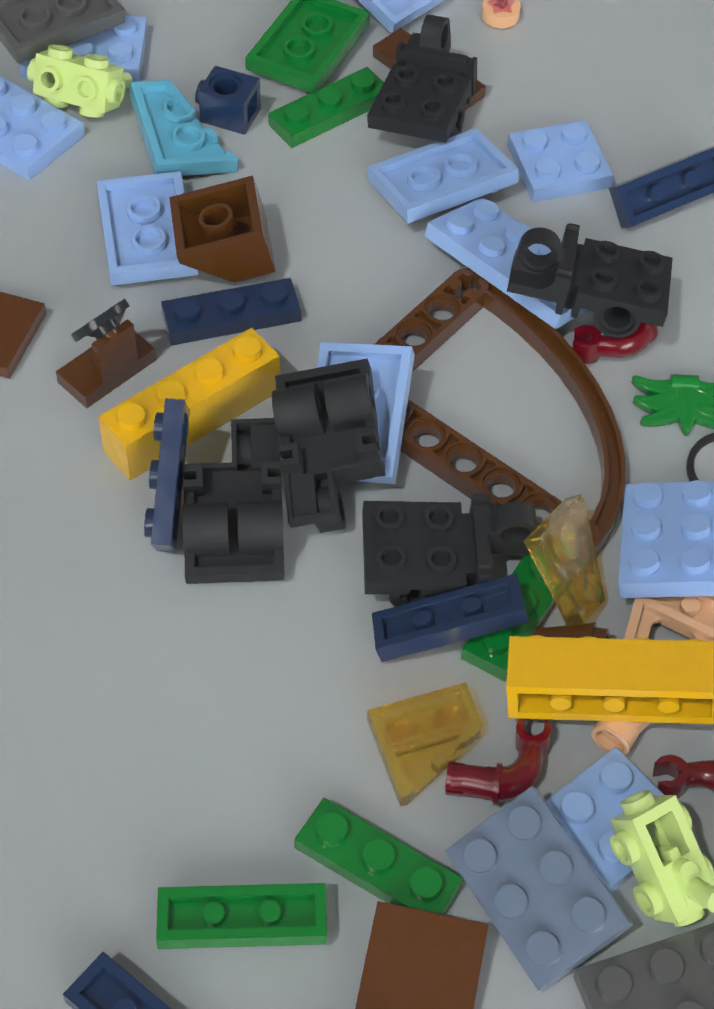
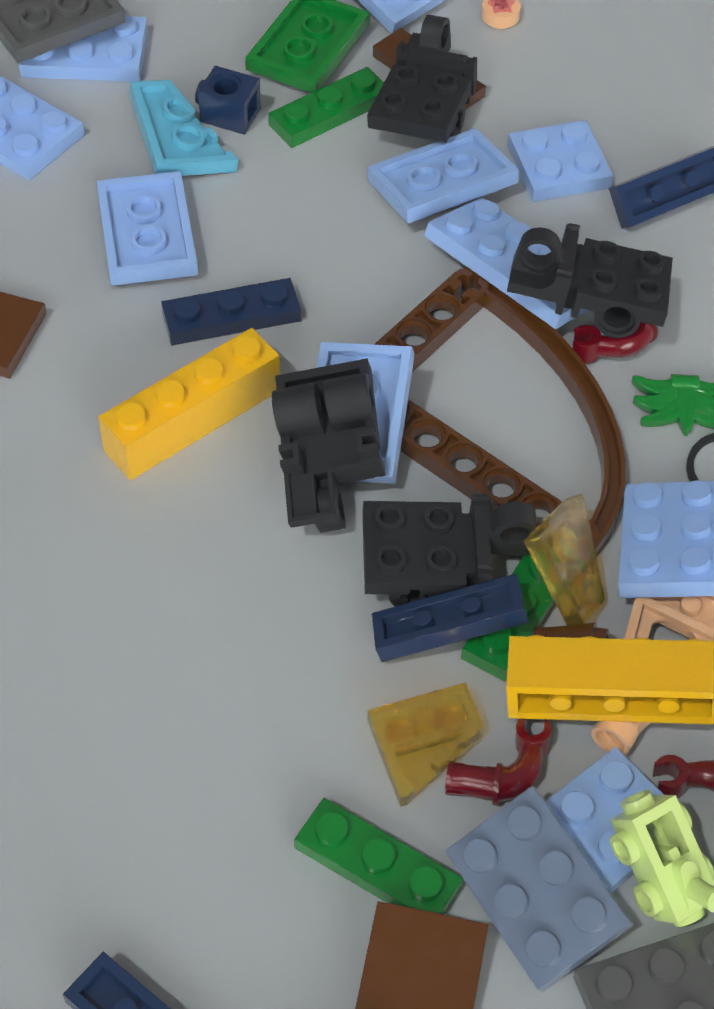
yellowish green brick [27,45,133,118] -> none
reddish brown piece [56,298,157,408] -> none
dark blue plate [144,398,190,552] -> none
green plate [156,883,327,949] -> none
reddish brown slope [169,175,276,283] -> none
black plate [182,418,285,584] -> none

